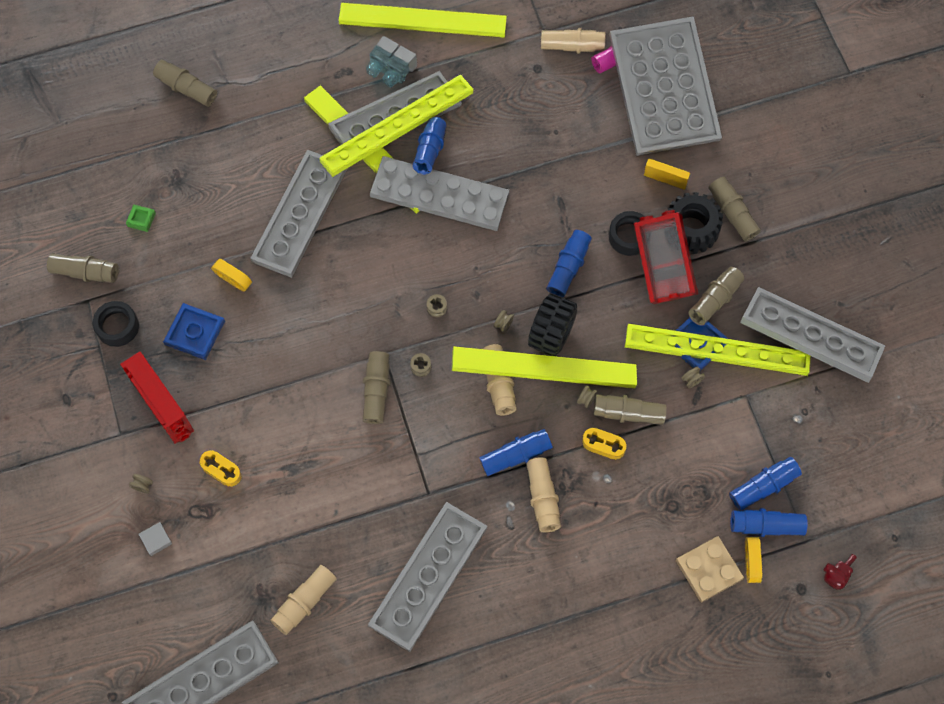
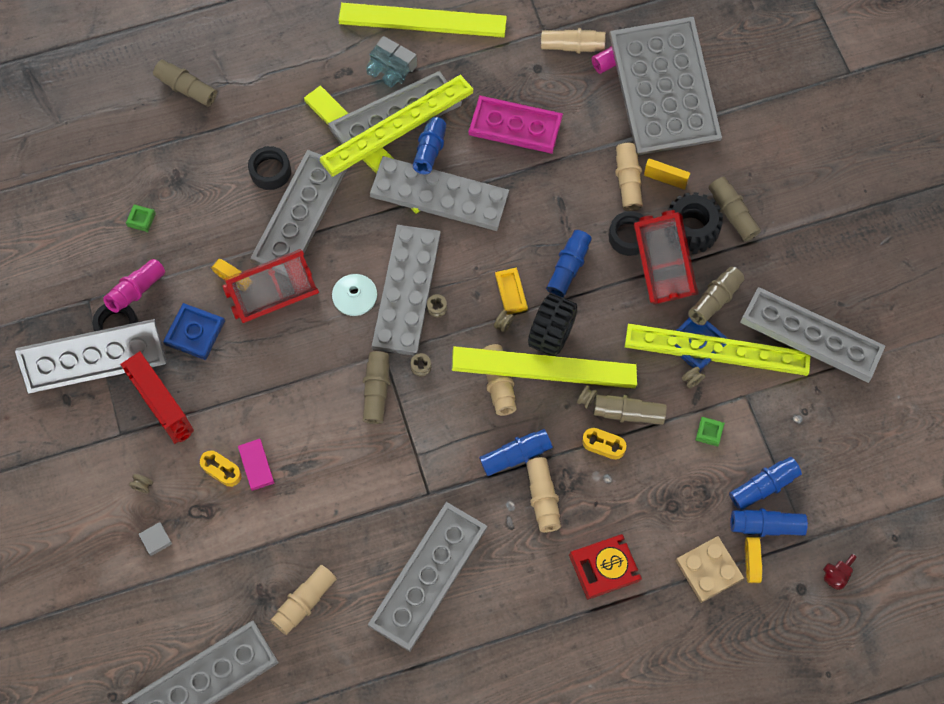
dark tan piece [47,253,119,283] -> none
none -> plate [15,319,166,394]
none -> dark pink piece [103,259,165,313]
none -> clear door [222,249,319,323]
none -> dark pink tile [238,439,274,491]
none -> black tyre [248,146,291,190]
none -> light aqua dish [332,274,377,316]
none -> light grey plate [372,225,441,356]
none -> dark pink plate [469,95,563,154]
none -> yellow tile [495,267,528,315]
none -> red container [569,534,642,600]
none -> tan piece [615,143,643,211]
none -> bright green tile [695,417,725,447]

